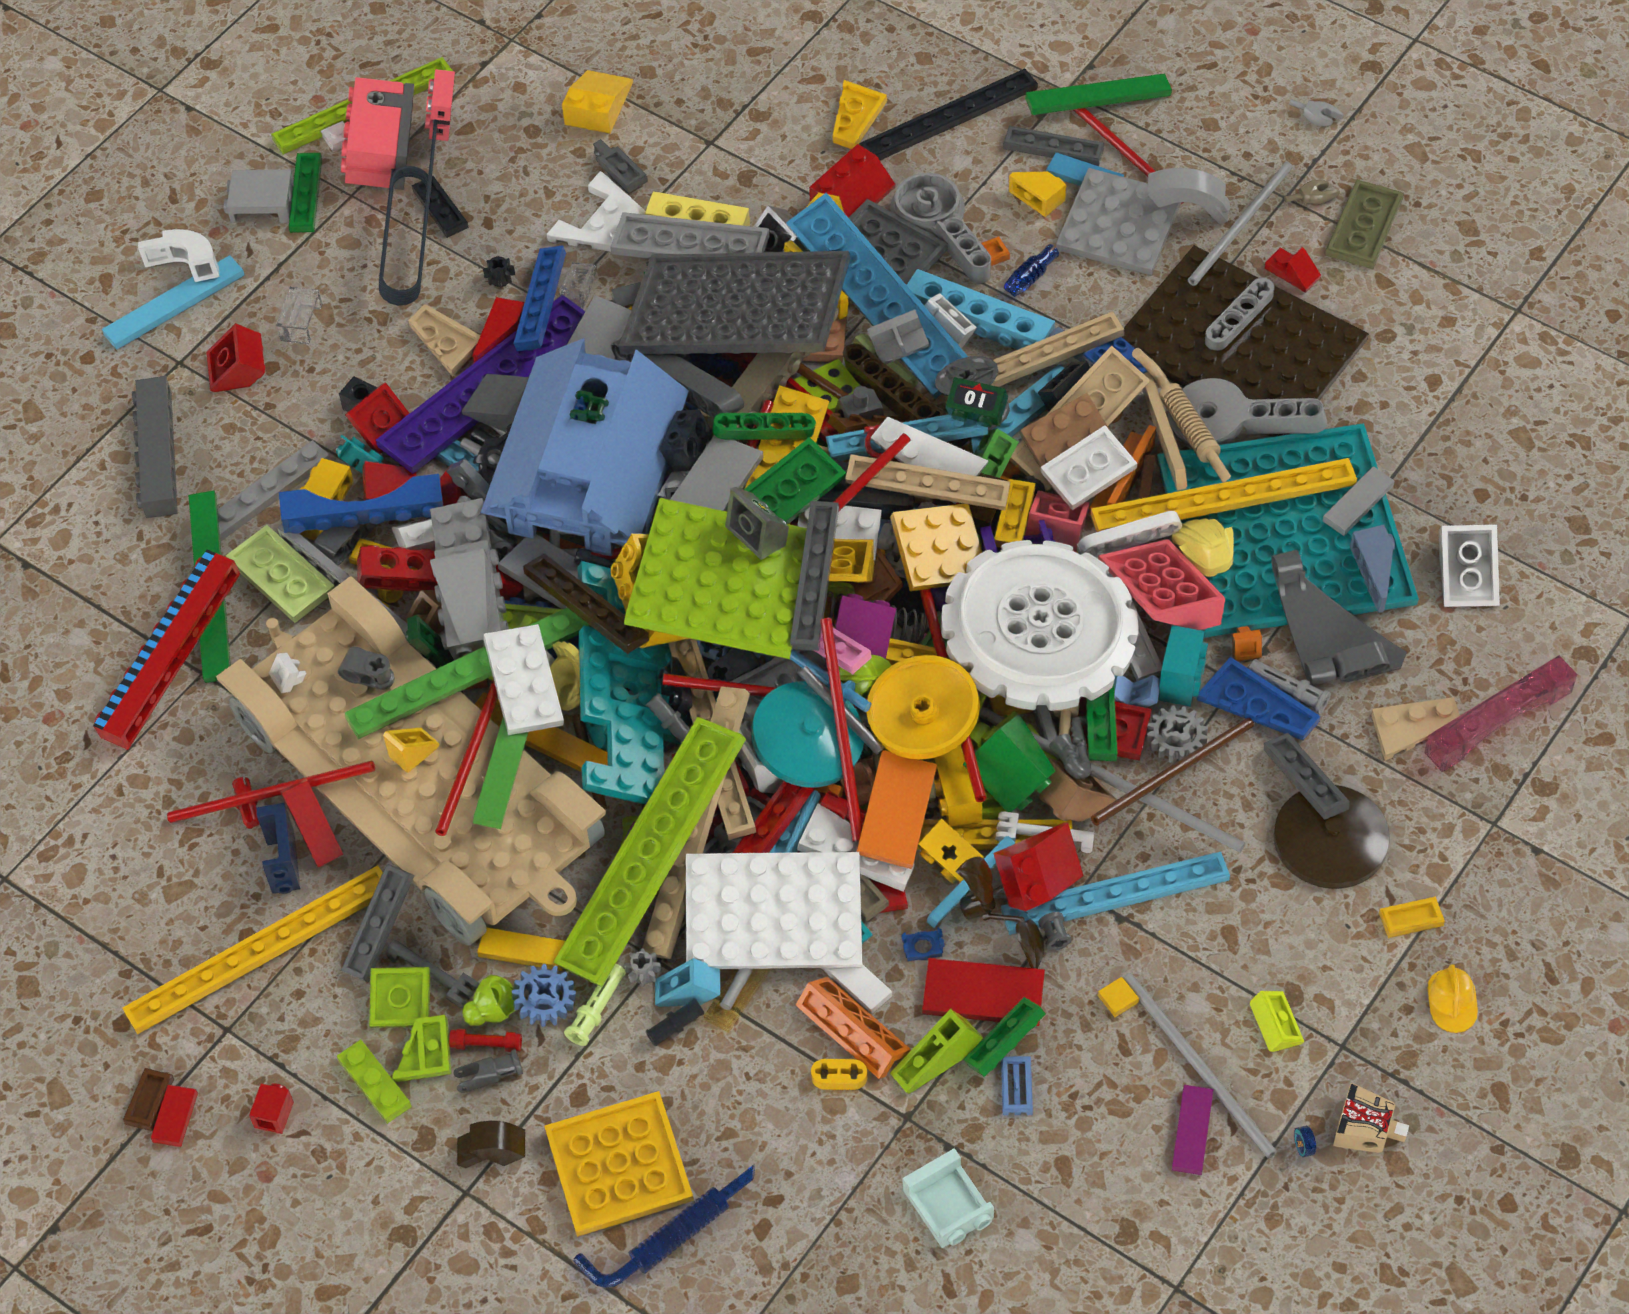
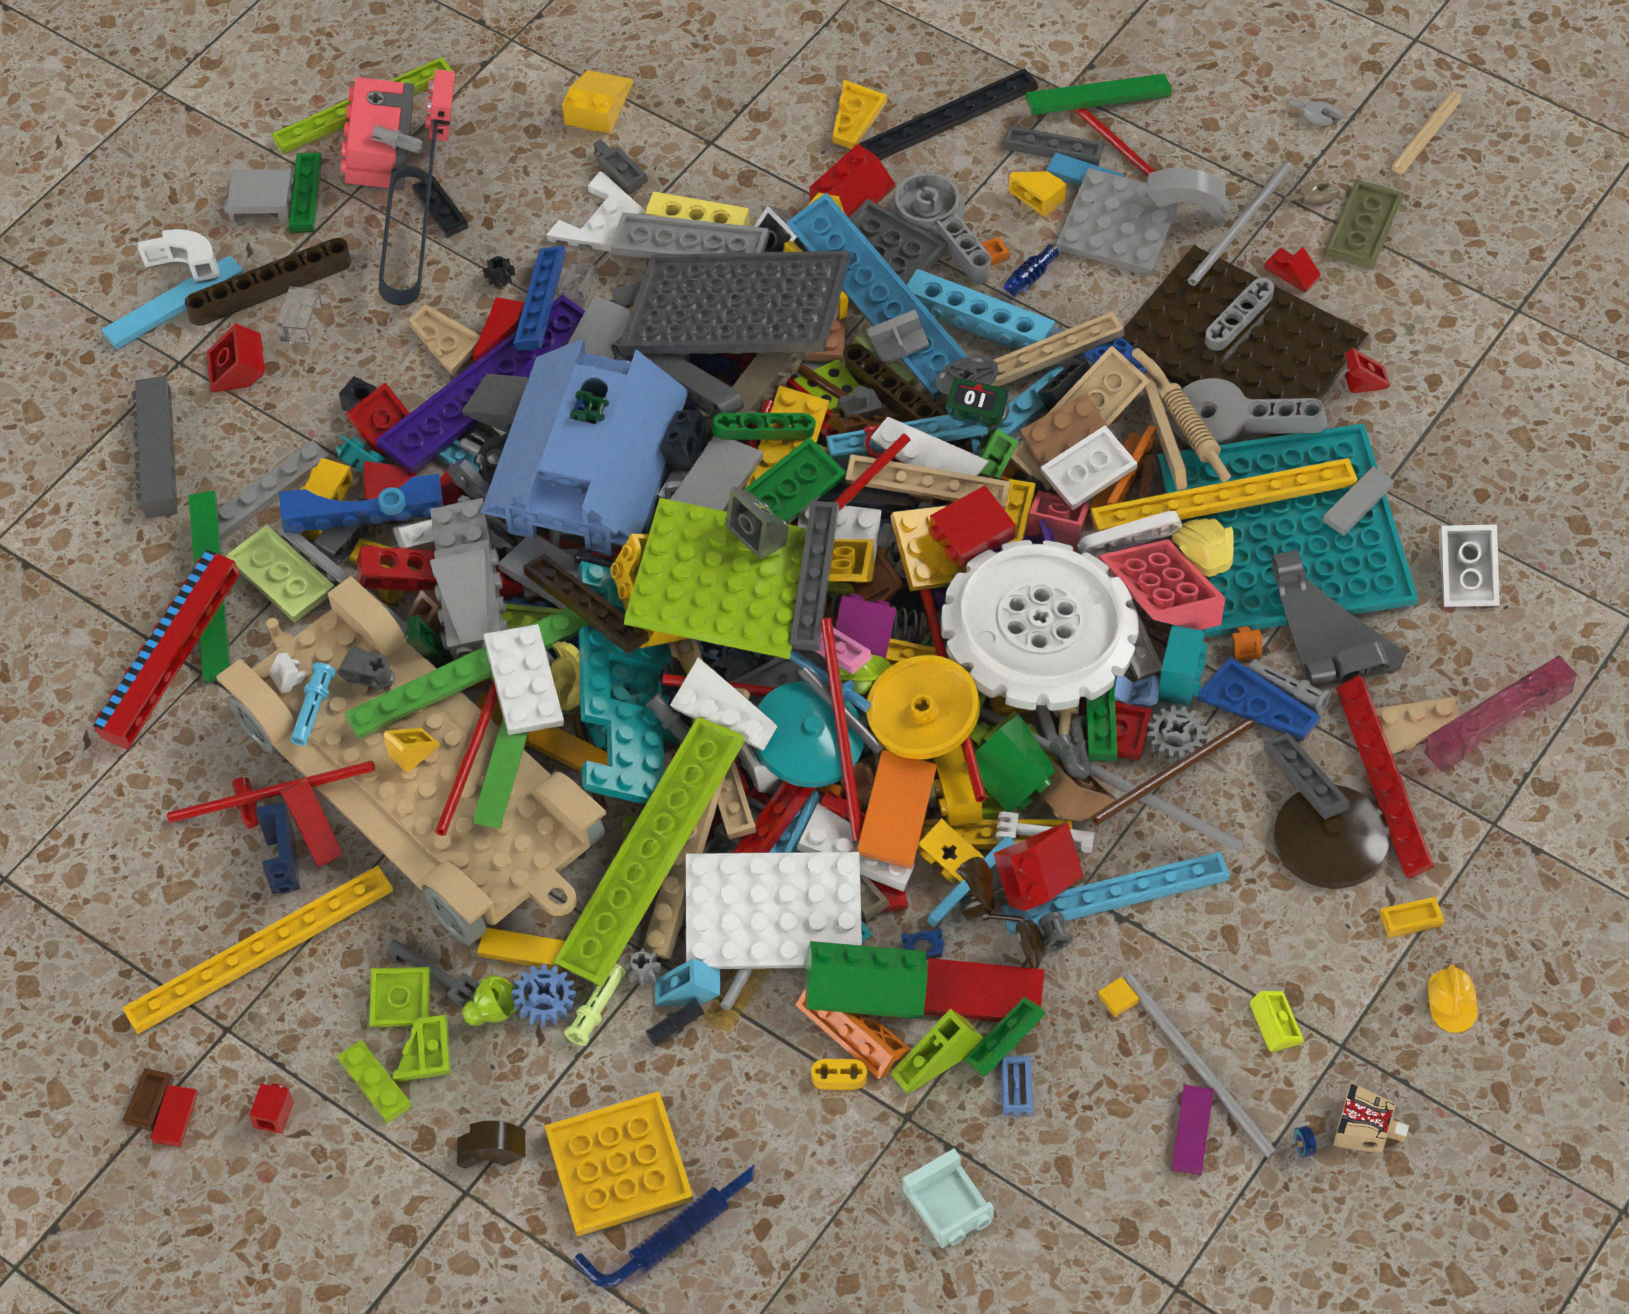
white plate [321,121,348,152] -> none
dark grey tile [341,864,415,982] -> none
red bar [449,1029,522,1052] -> none
dark grey piece [453,1049,523,1093] -> none
white brick [924,293,977,348] -> none
sand blue slope [1350,525,1395,613] -> none
none -> dark brown beam [185,238,352,326]
none -> medium azure pin [290,663,337,746]
none -> light grey axle [372,125,422,153]
none -> dark azure tile [378,487,406,515]
none -> white wing [670,657,777,750]
none -> green slope [804,941,928,1019]
none -> red brick [928,485,1016,569]
none -> red plate [1336,675,1435,879]
none -> red slope [1345,348,1390,393]
none -> tan axle [1391,91,1462,175]

